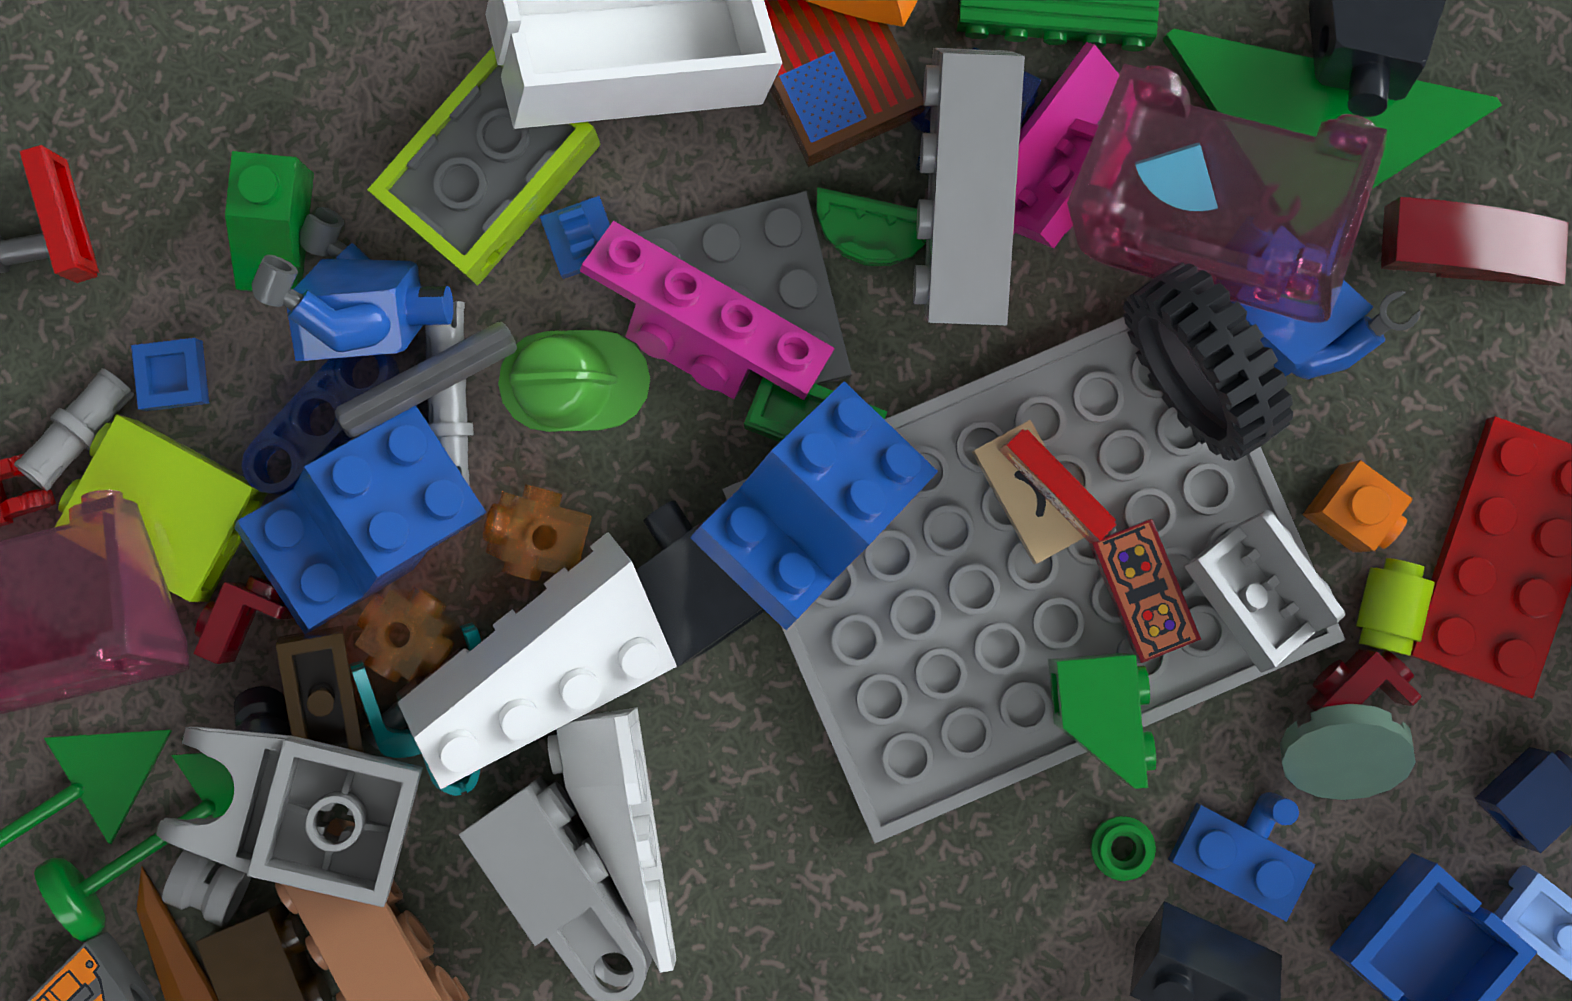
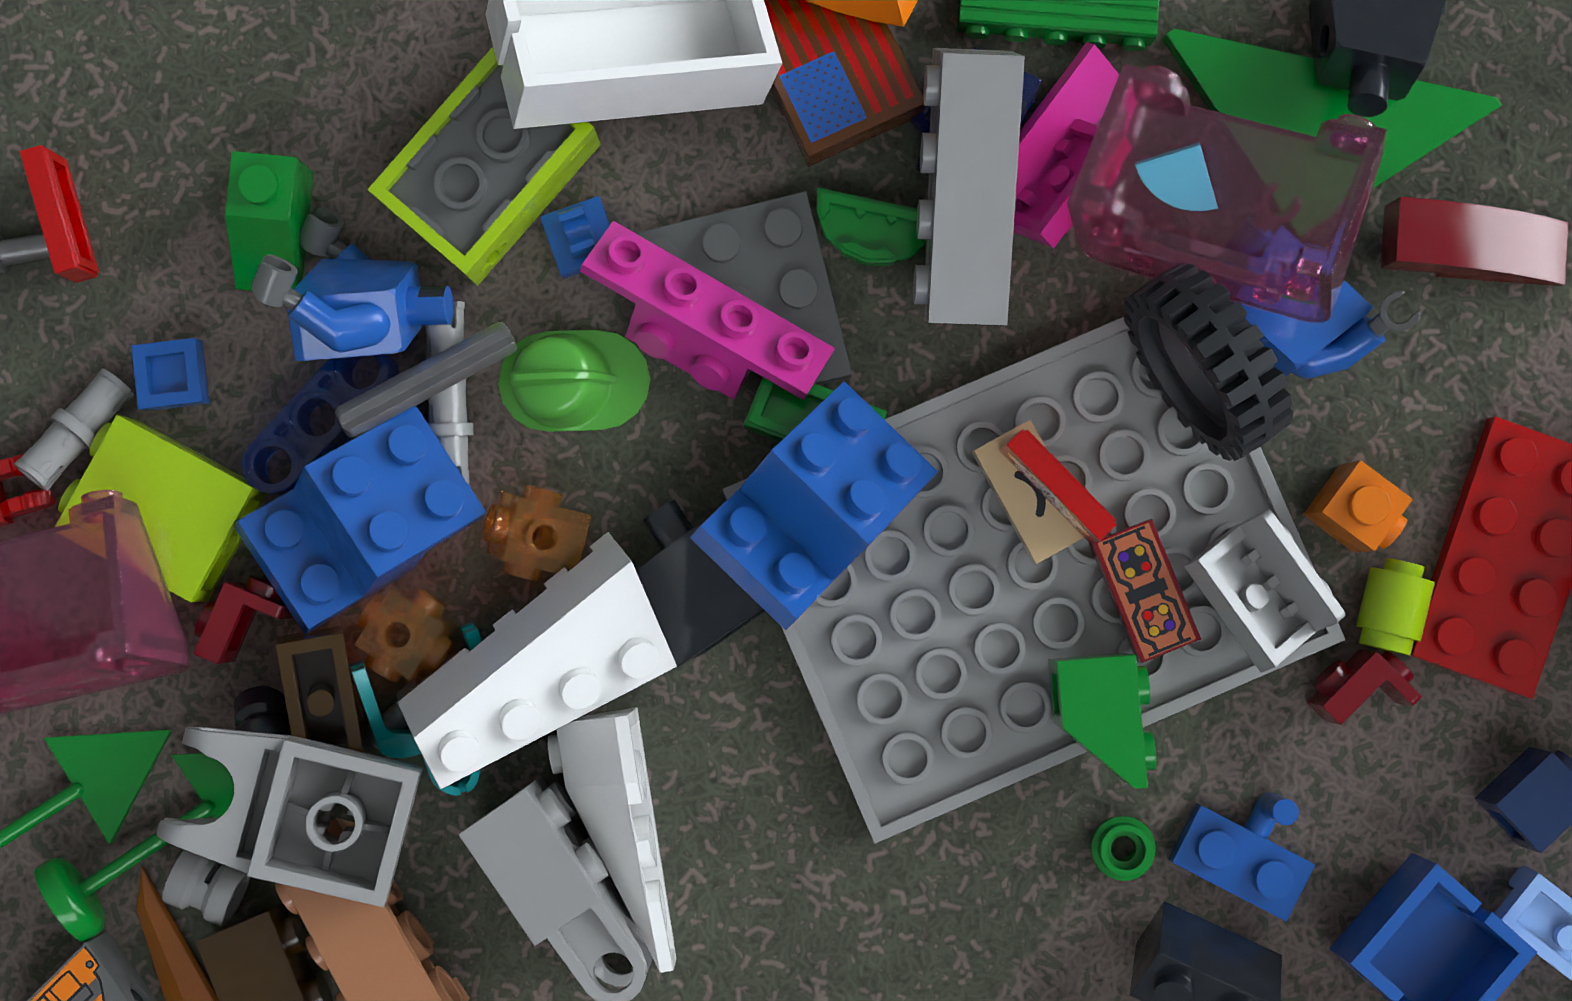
sand green tile [1280,704,1416,800] -> none

